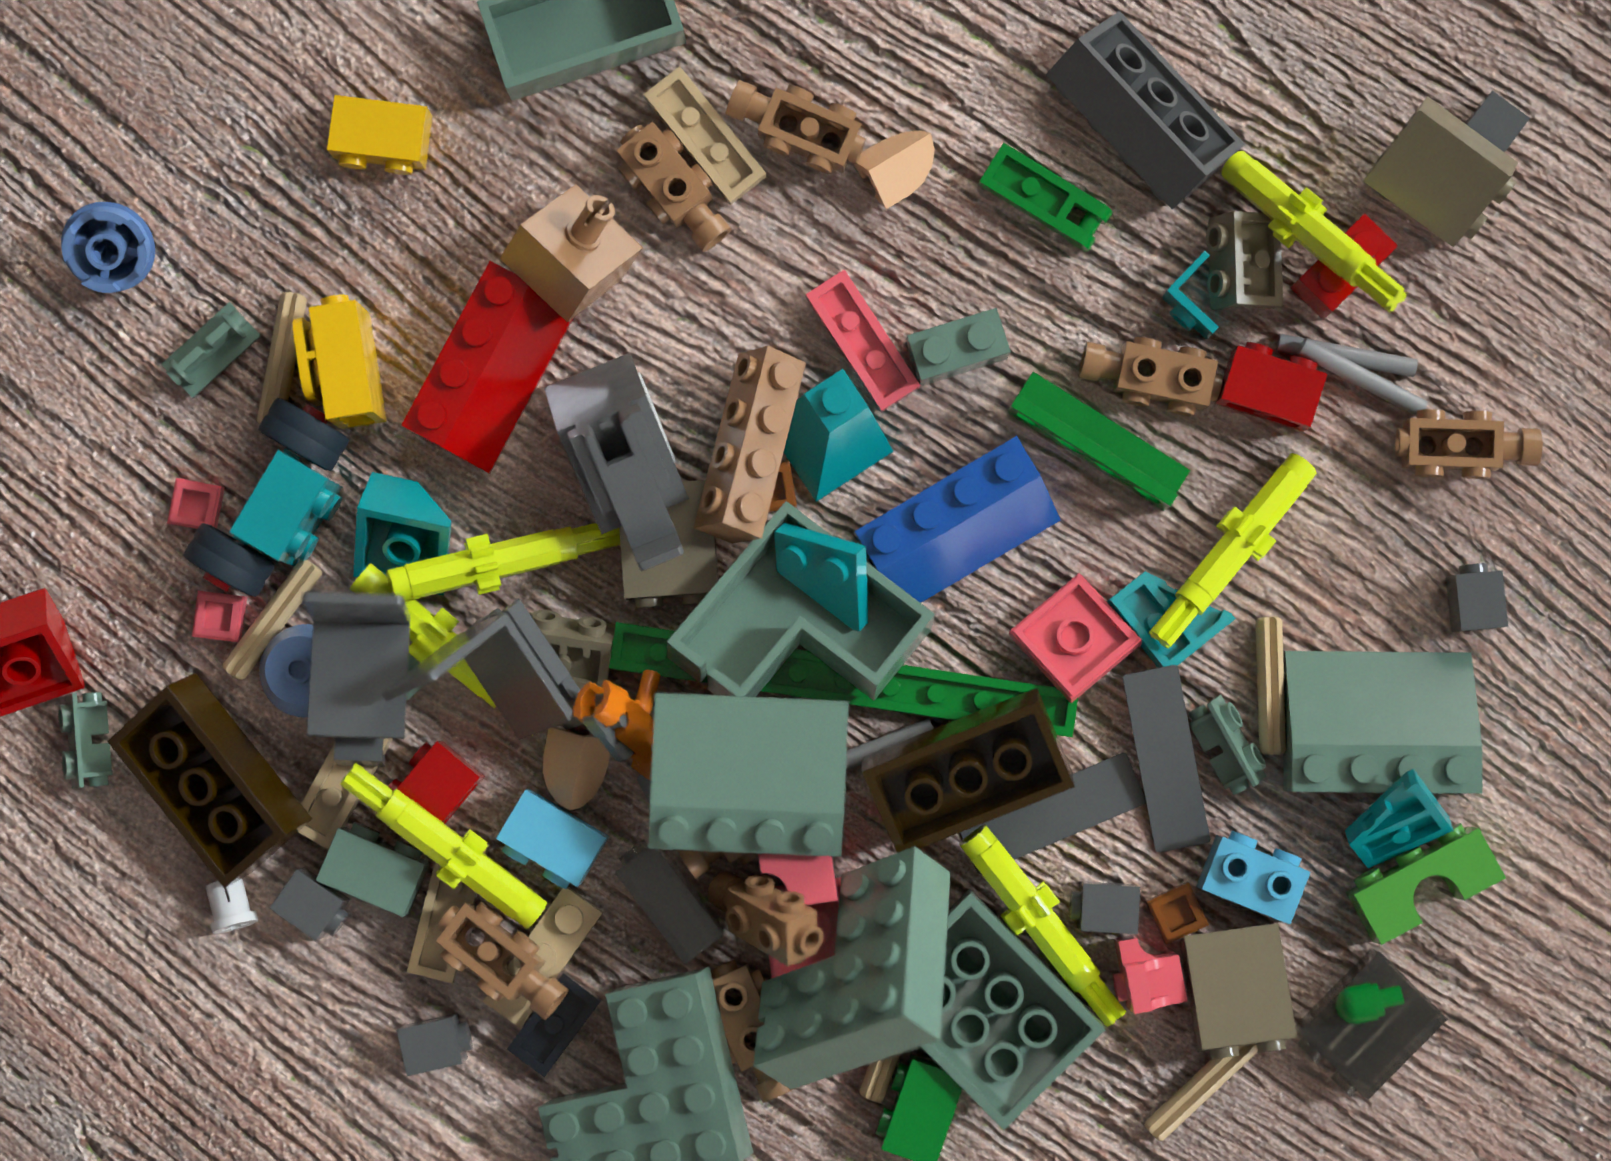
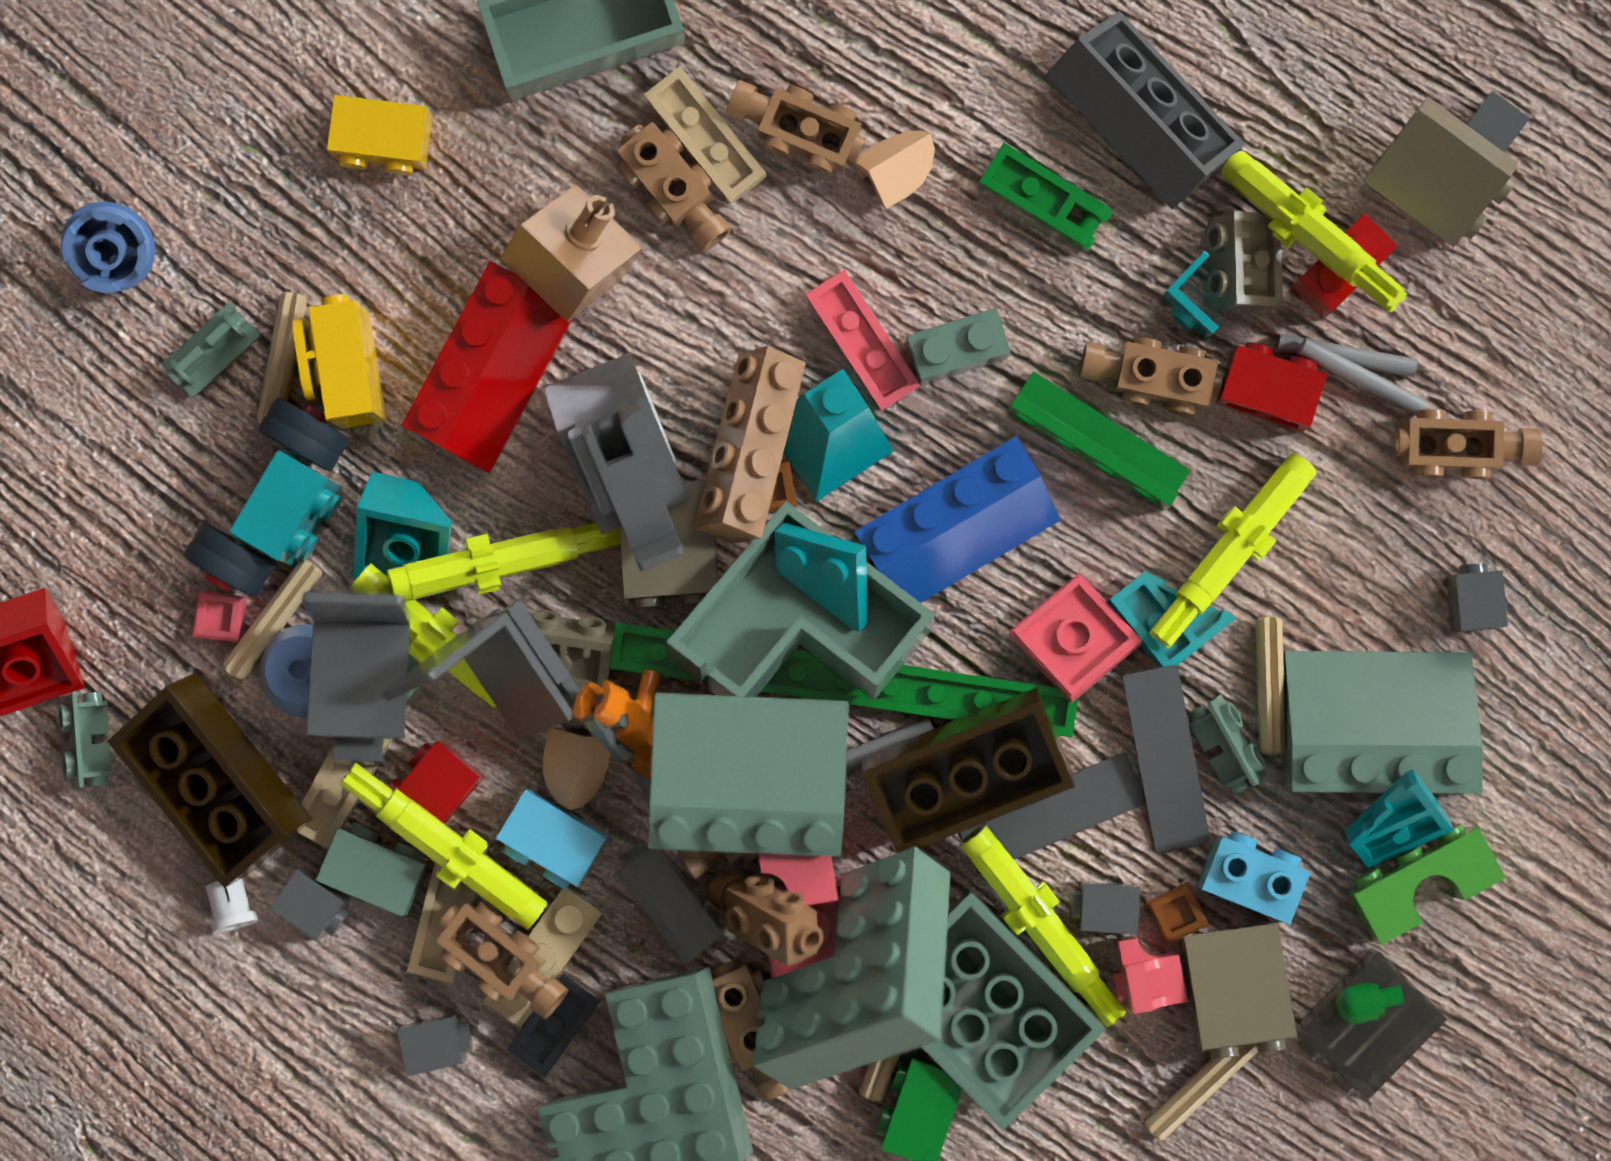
coral tile [167,478,225,529] -> none

